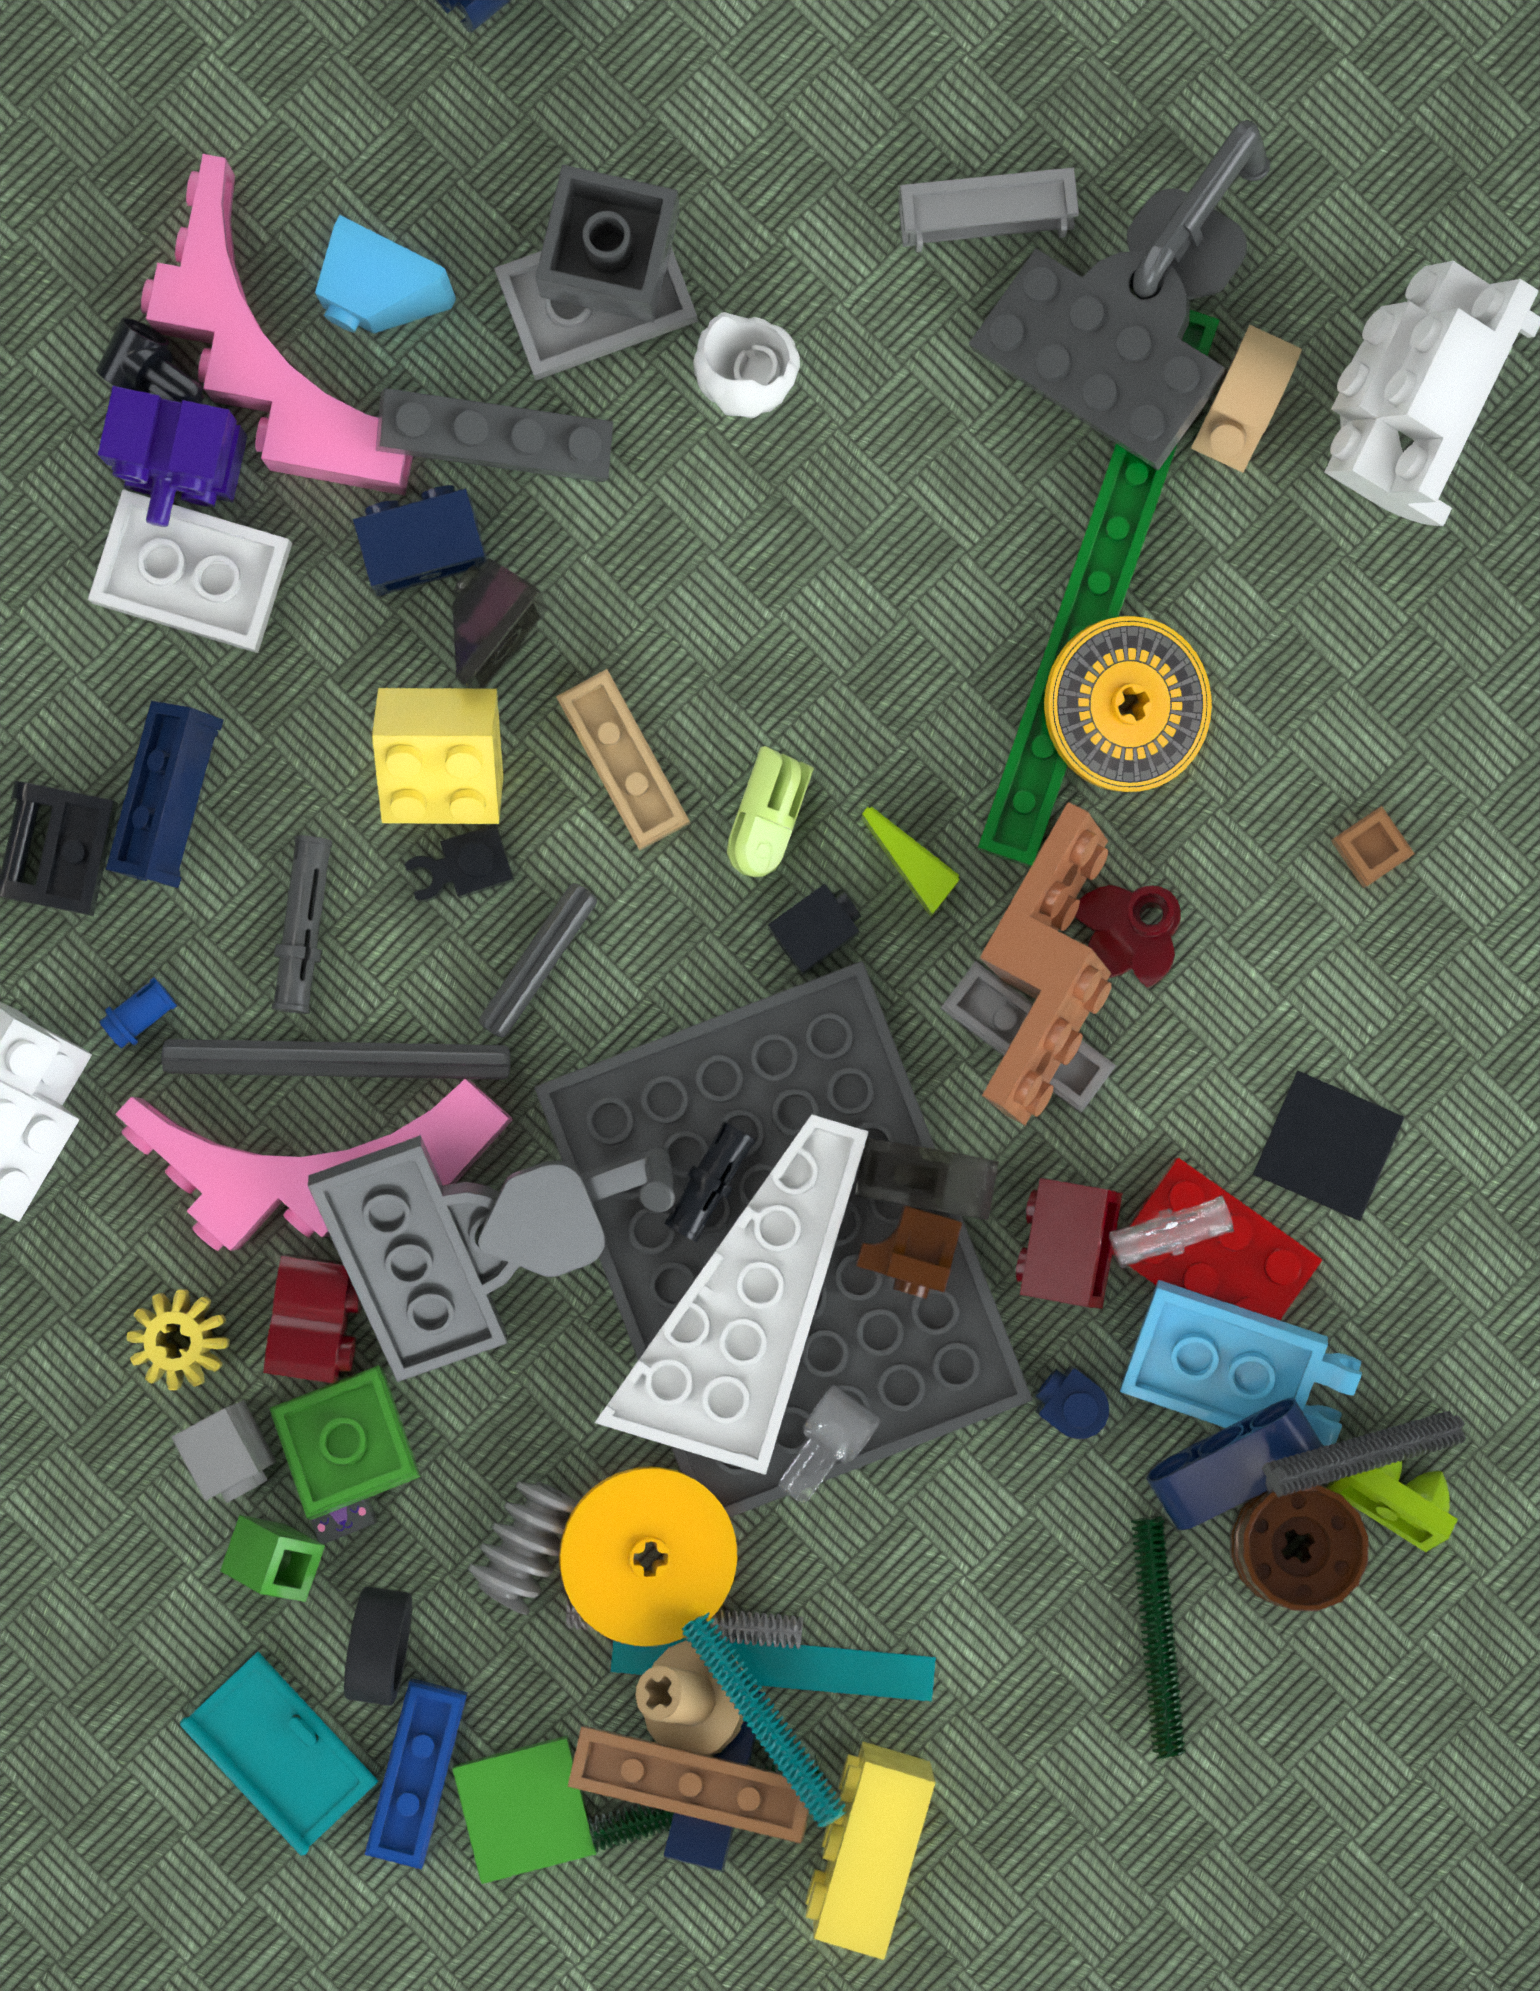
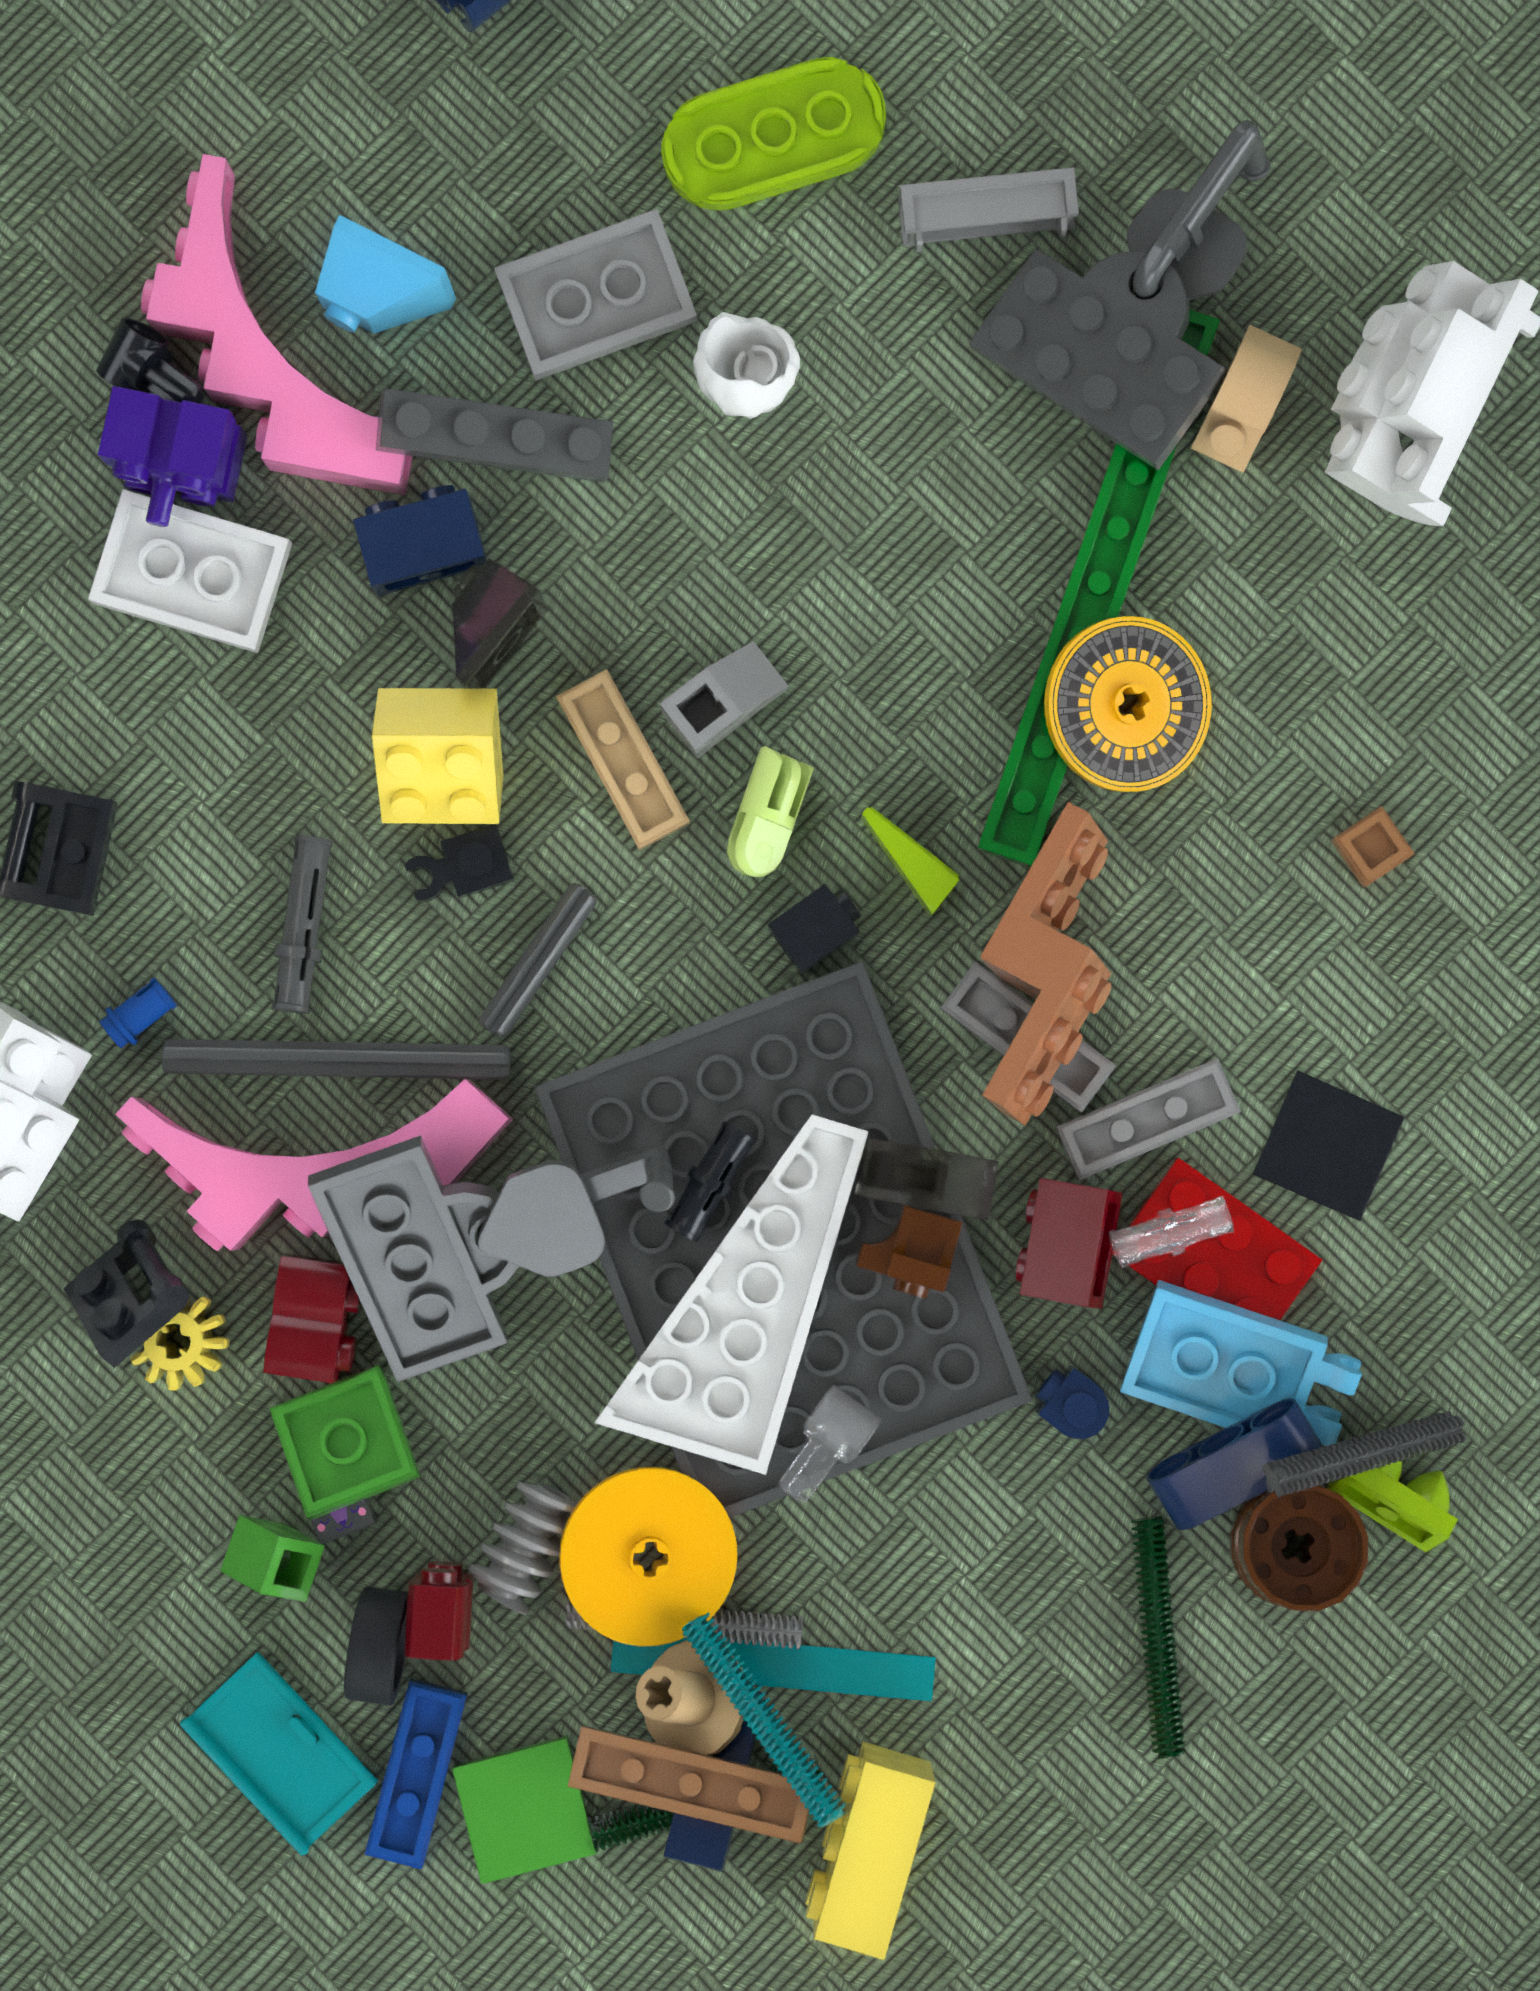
dark blue container [106,701,224,888] -> none
light grey brick [172,1400,277,1503] -> none
dark grey brick [535,164,680,323] -> none
dark red plate [1075,885,1181,988] -> none
none -> black plate [63,1220,190,1368]
none -> dark red brick [404,1561,474,1661]
none -> light grey slope [660,641,789,759]
none -> lime tile [661,57,886,210]
none -> light grey tile [1055,1058,1241,1181]

